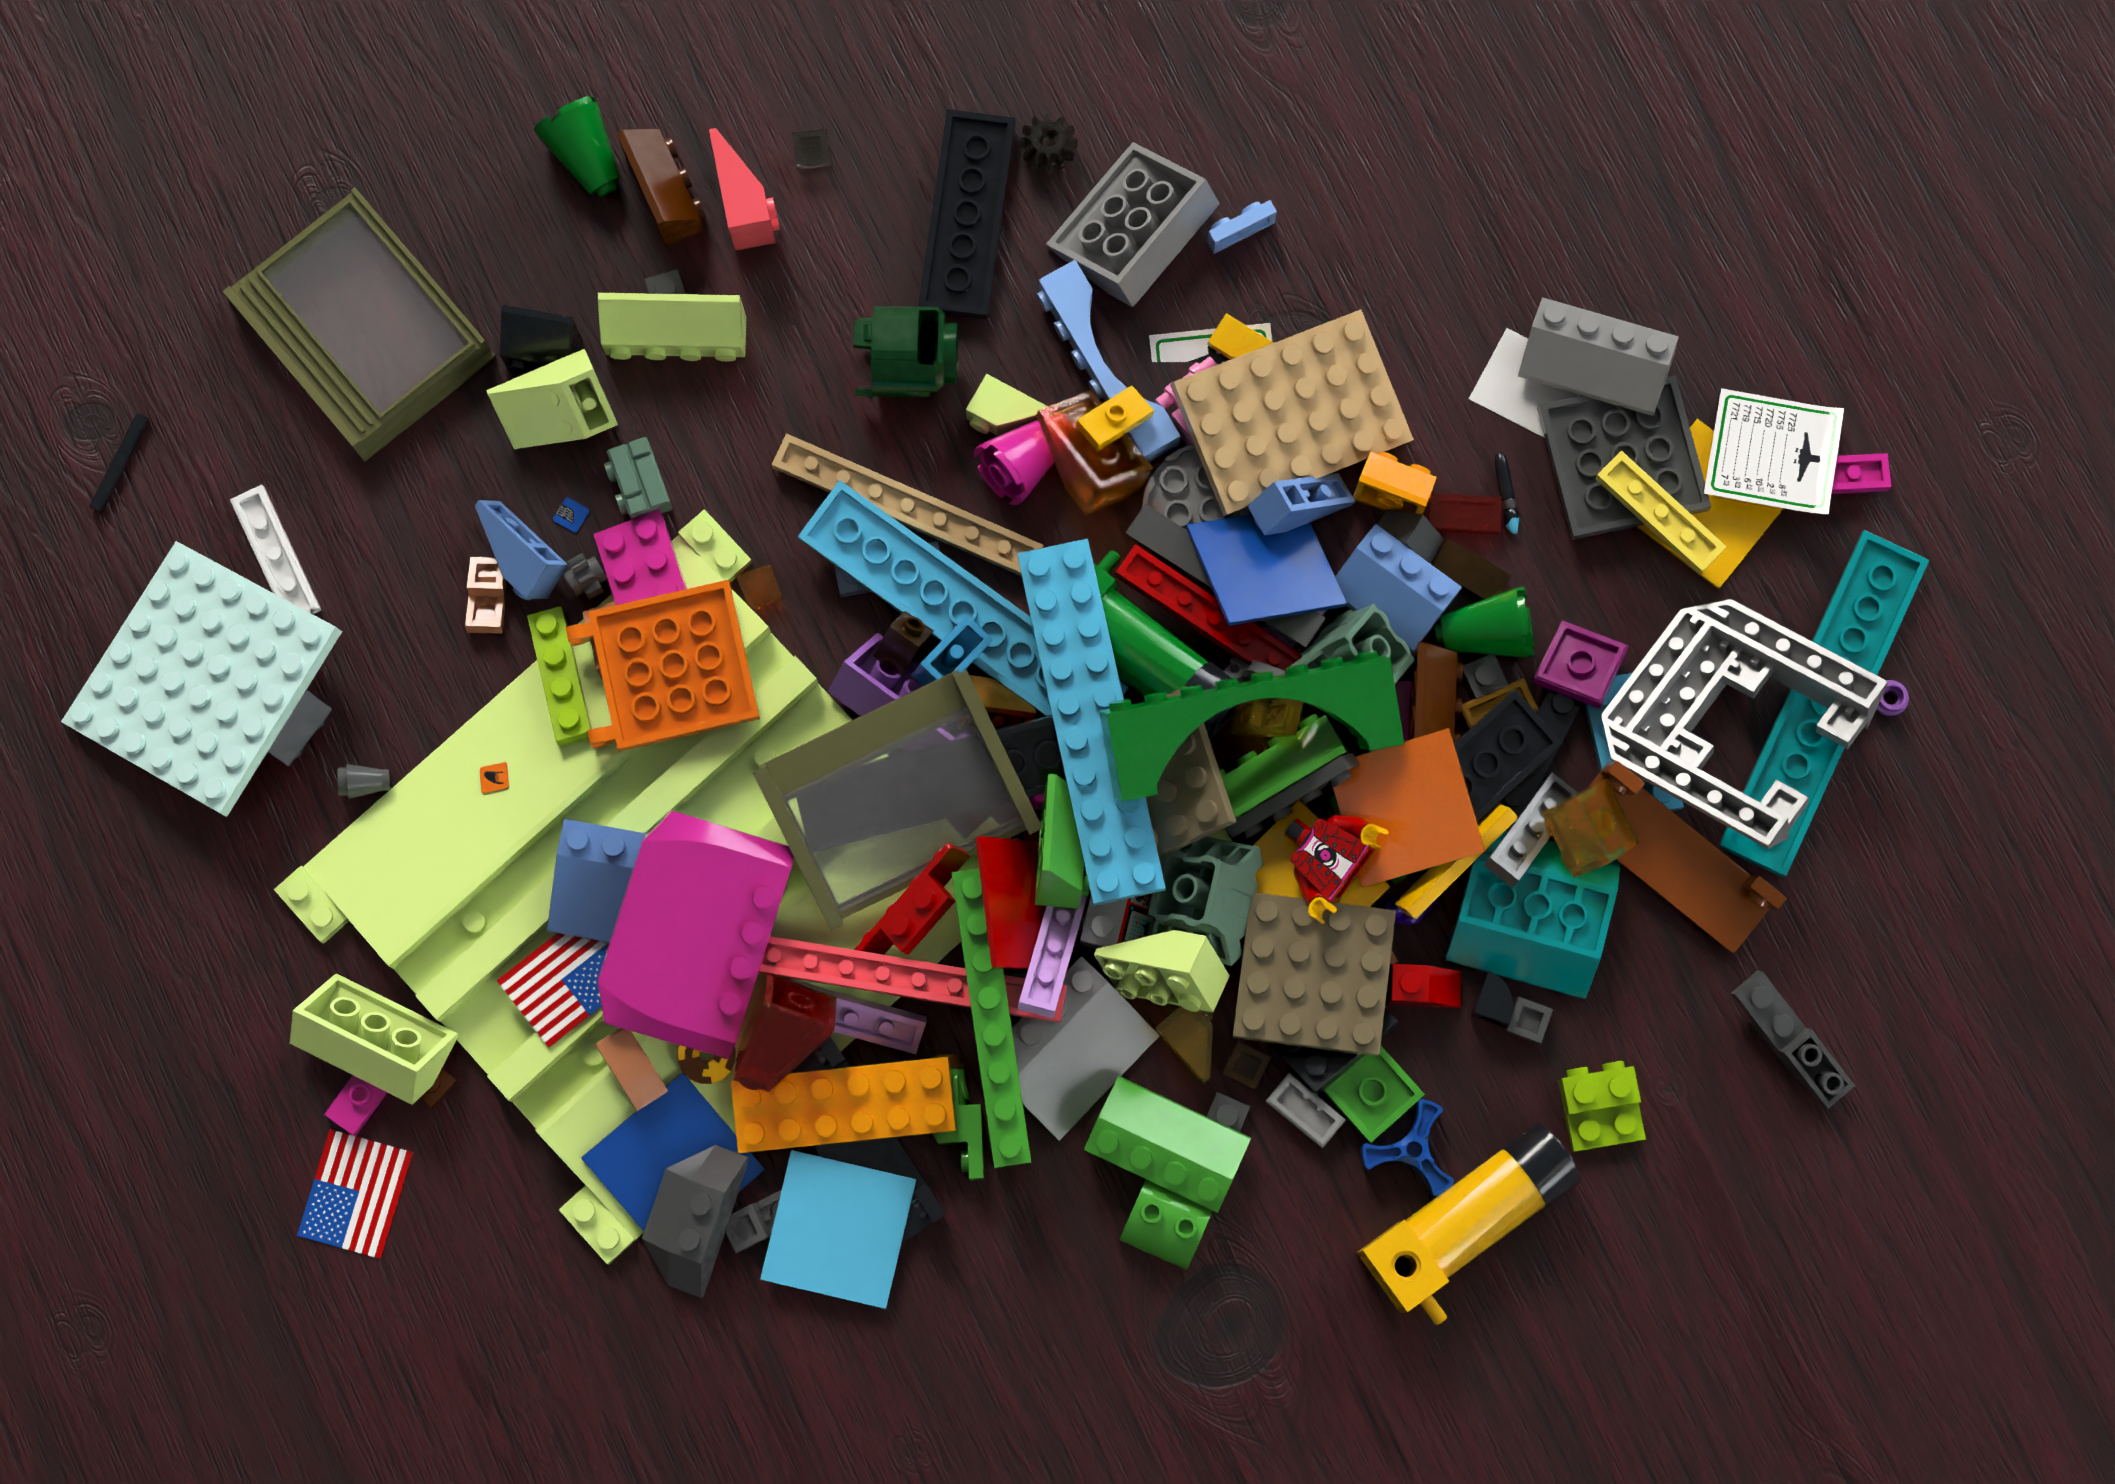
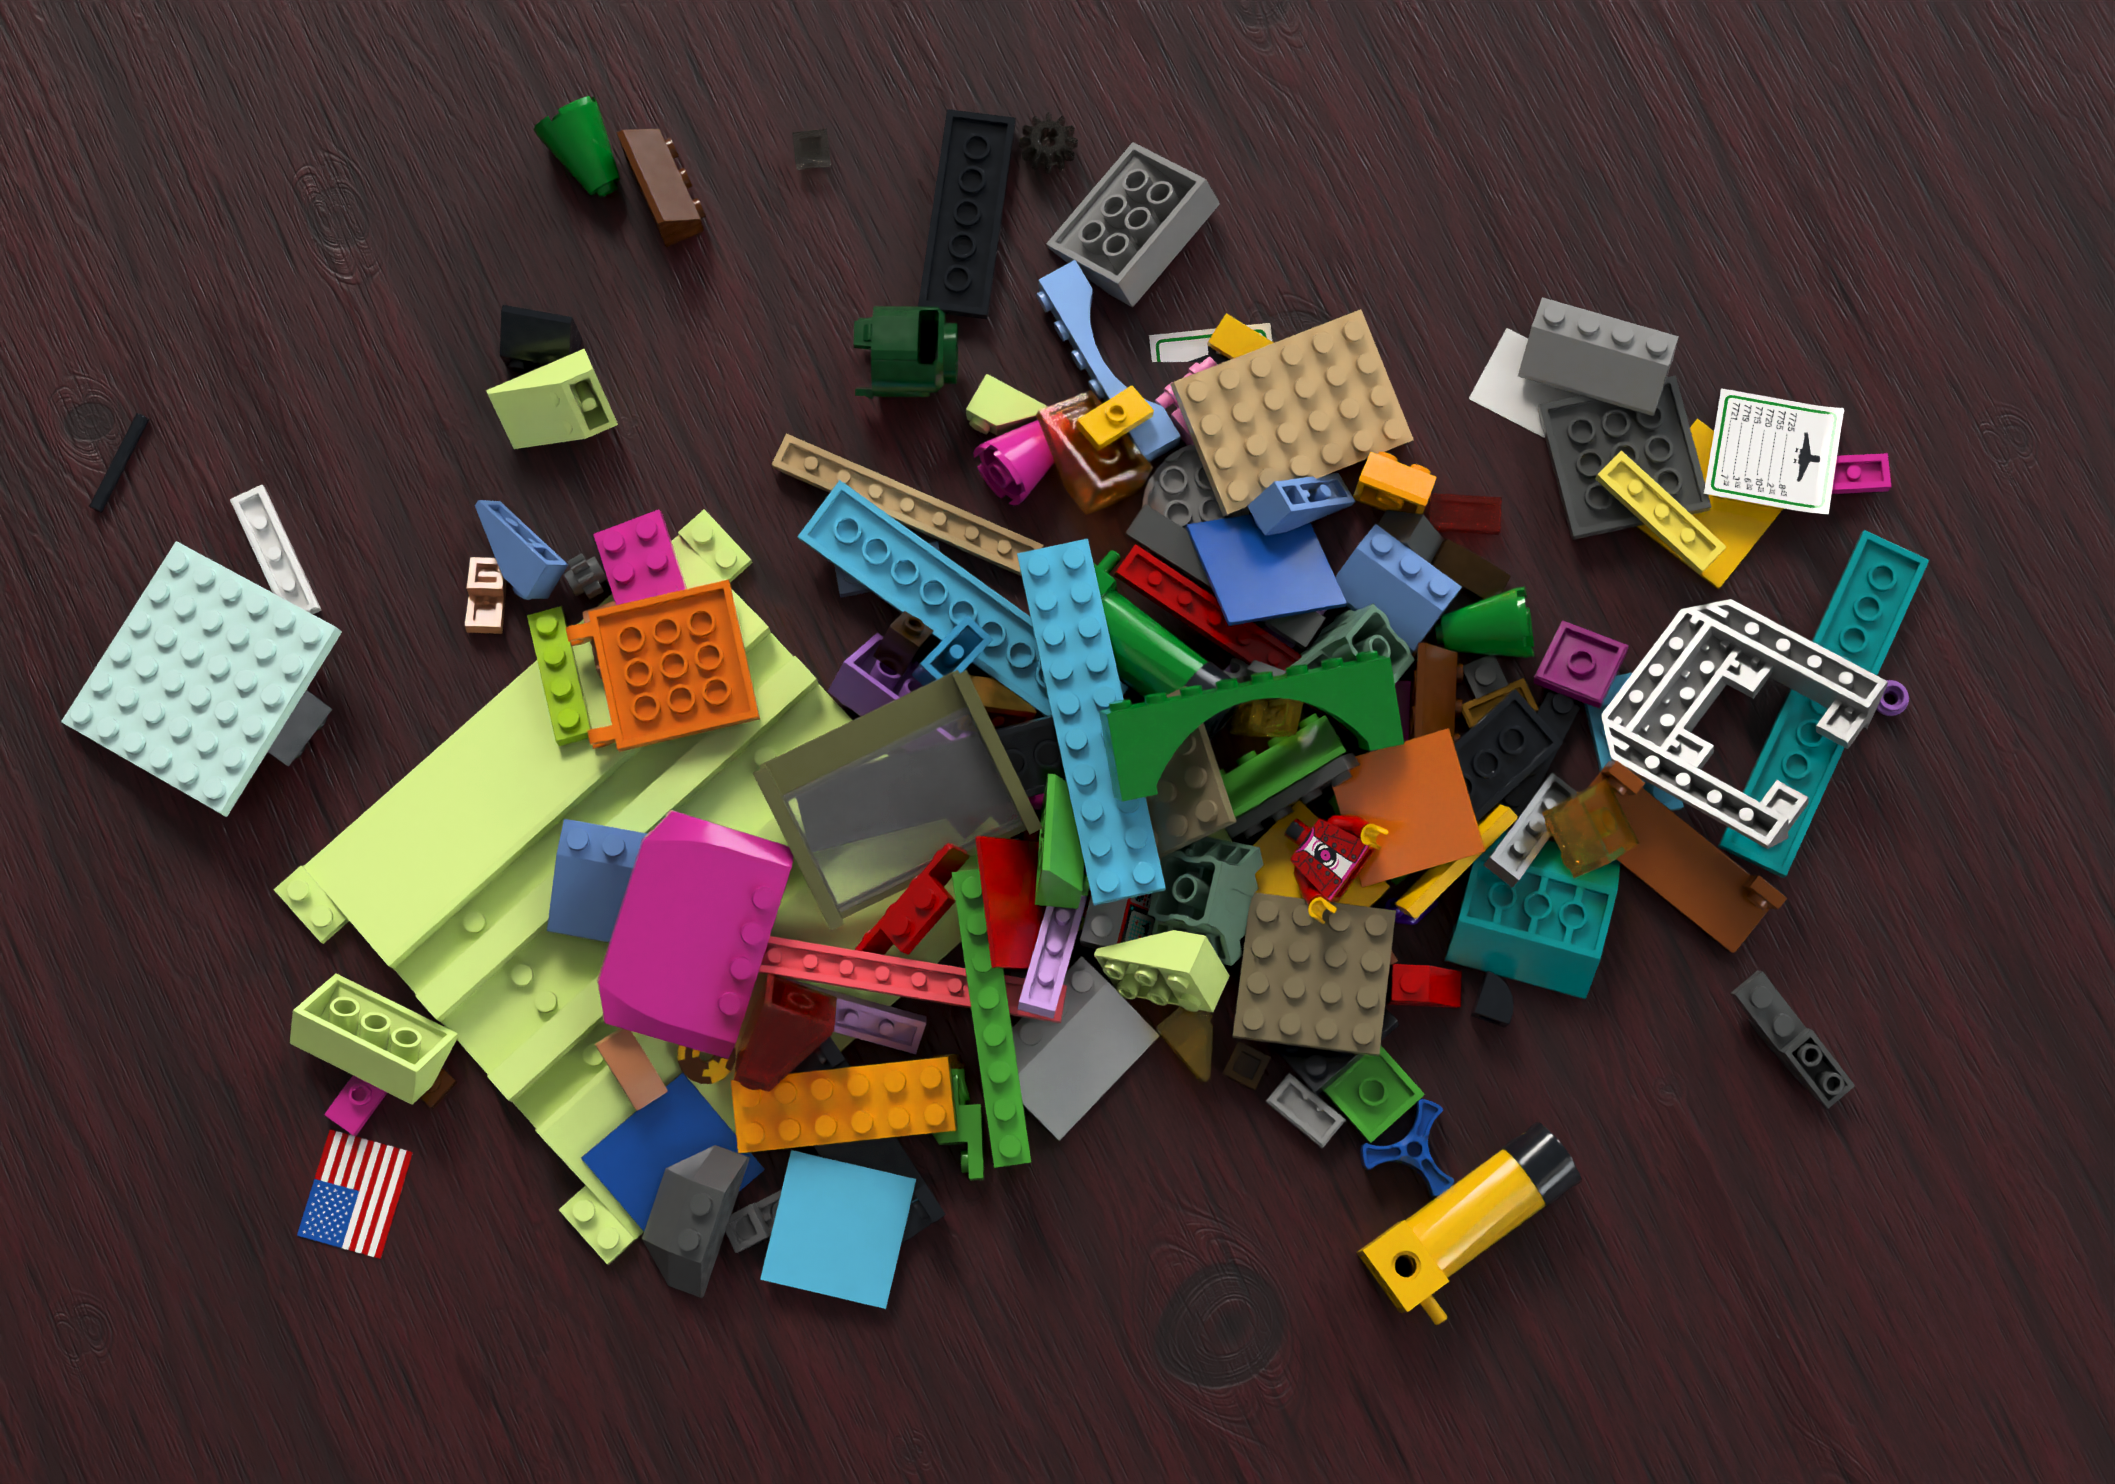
piece [222,187,496,462] -> none
dark grey cone [338,764,390,800] -> none
orange sticker [480,762,509,793] -> none
sticker [497,933,609,1047] -> none
blue sticker [553,497,590,533] -> none
yellowish green slope [598,293,747,362] -> none
sand green brick [604,437,673,520] -> none
dark grey plate [645,269,686,294] -> none
coral slope [709,128,780,251] -> none
clear orange plate [737,564,783,610] -> none
bright green slope [1084,1076,1251,1213] -> none
bright green brick [1119,1179,1213,1270] -> none
dark grey plate [1206,1092,1251,1132] -> none
light blue plate [1207,200,1277,254] -> none
black piece [1494,451,1519,535] -> none
dark grey plate [1505,997,1553,1045] -> none
lime plate [1558,1061,1646,1152] -> none

